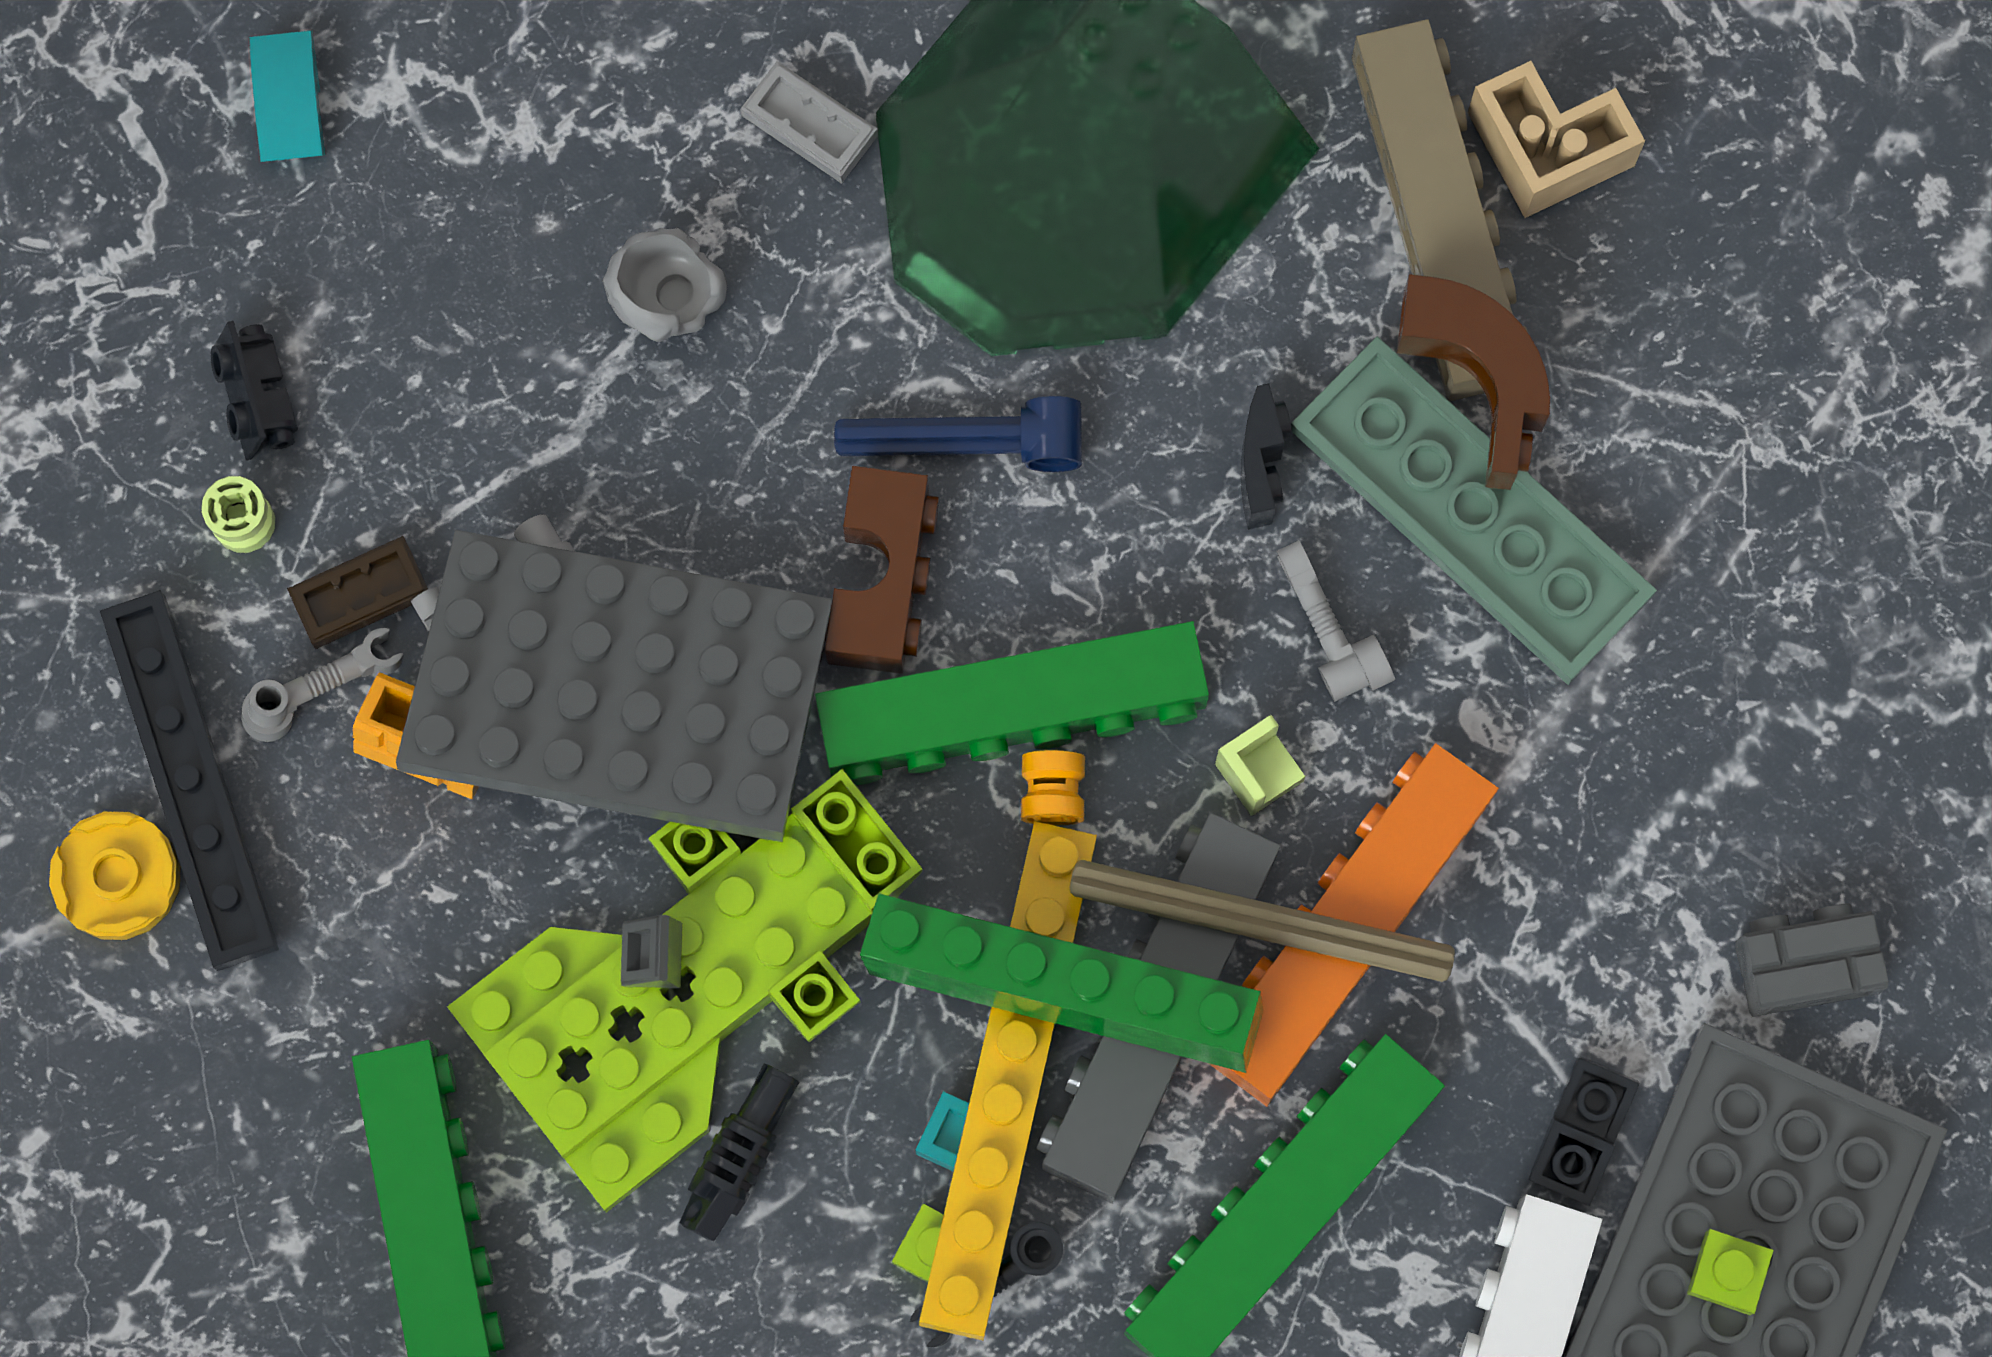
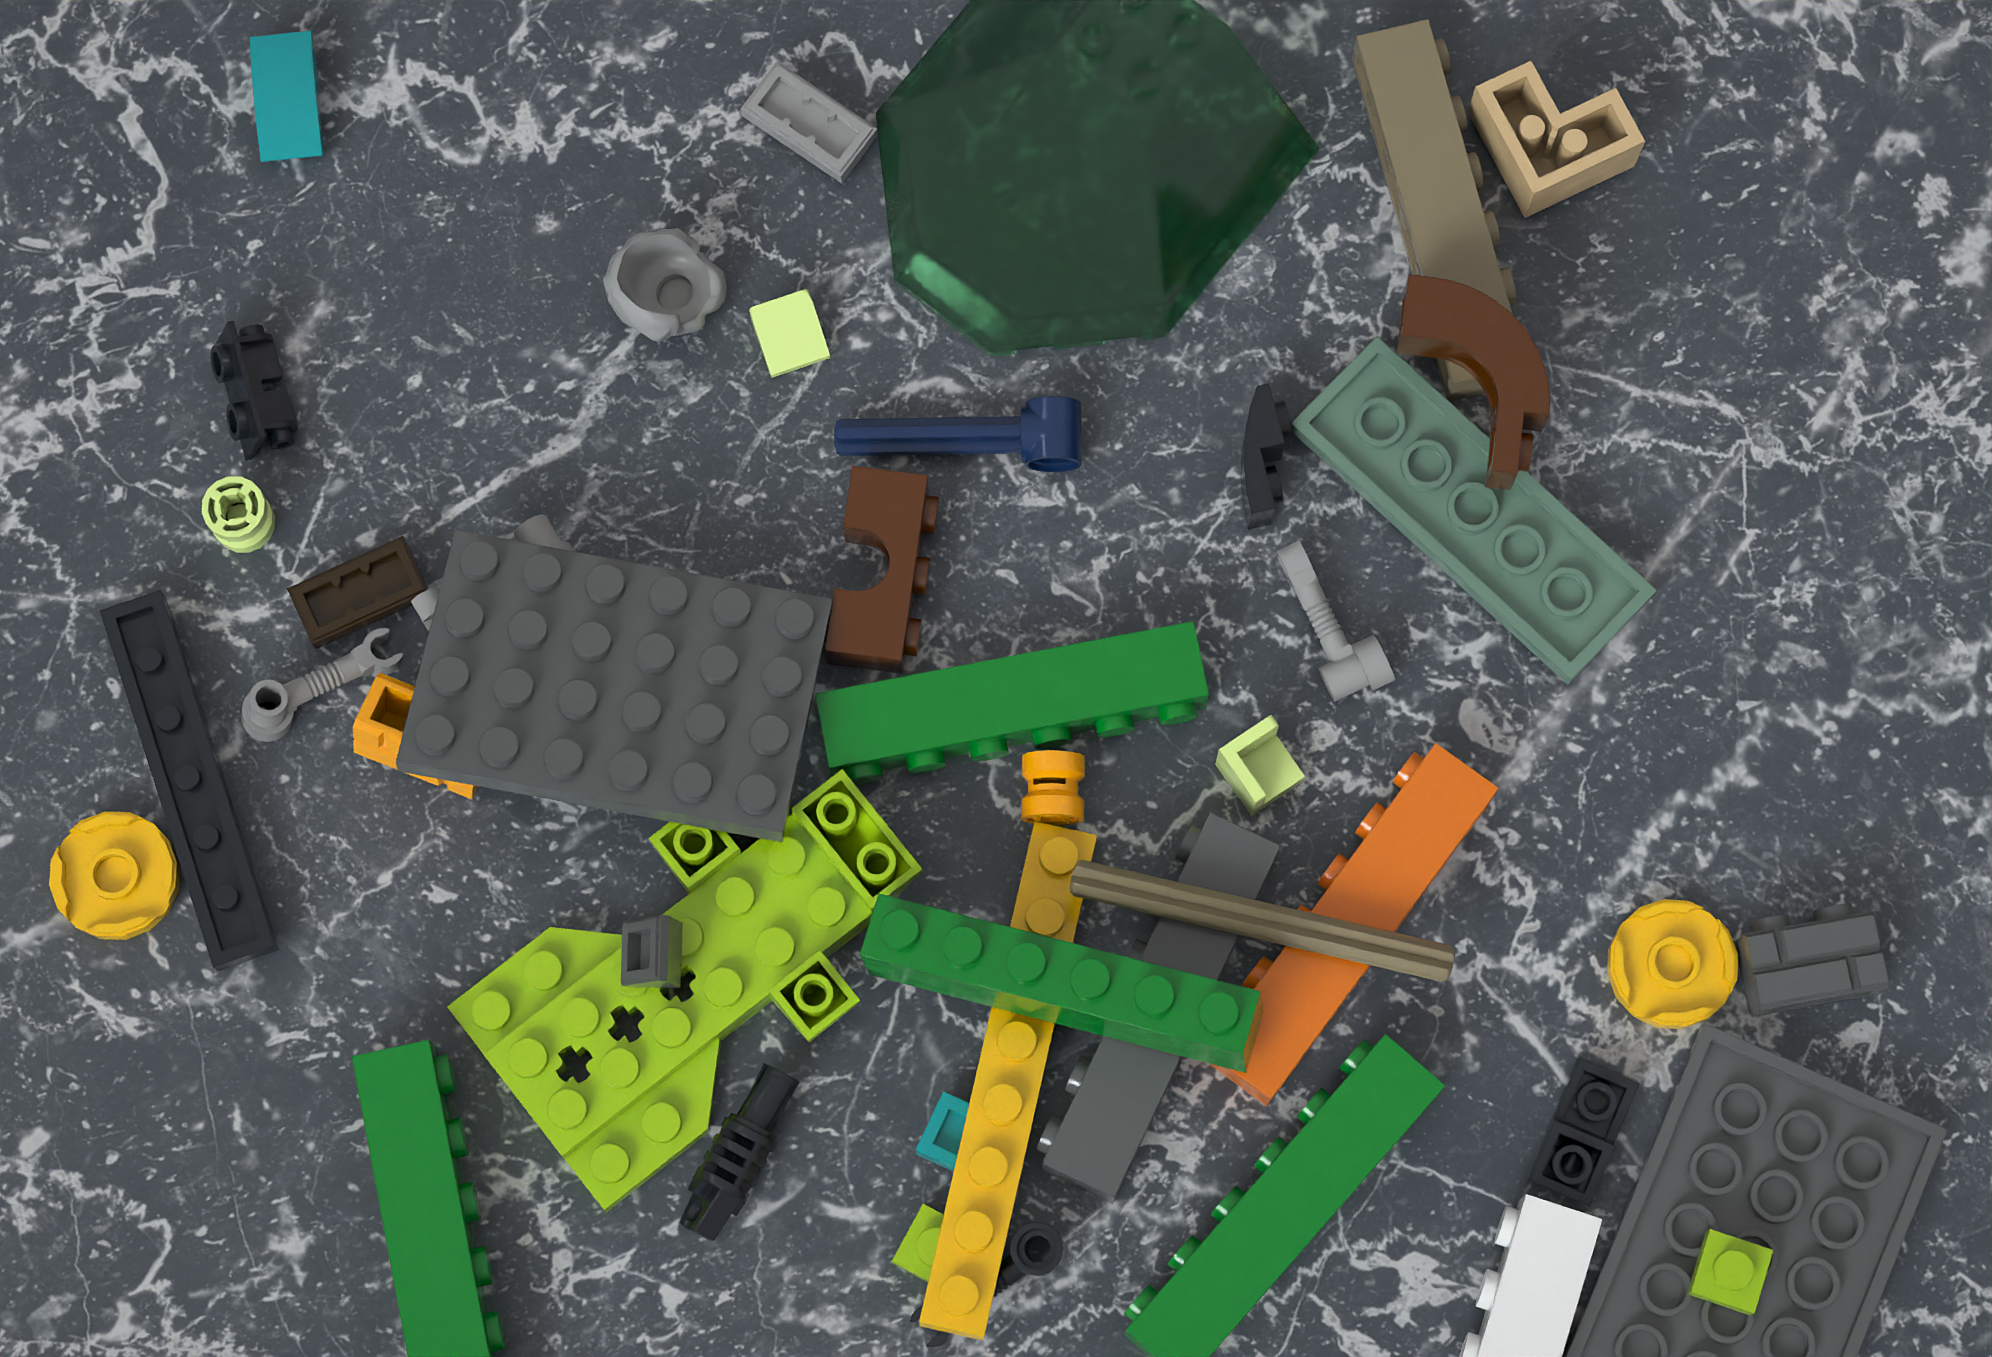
none -> yellowish green slope [749,289,830,378]
none -> yellow tile [1607,899,1738,1029]

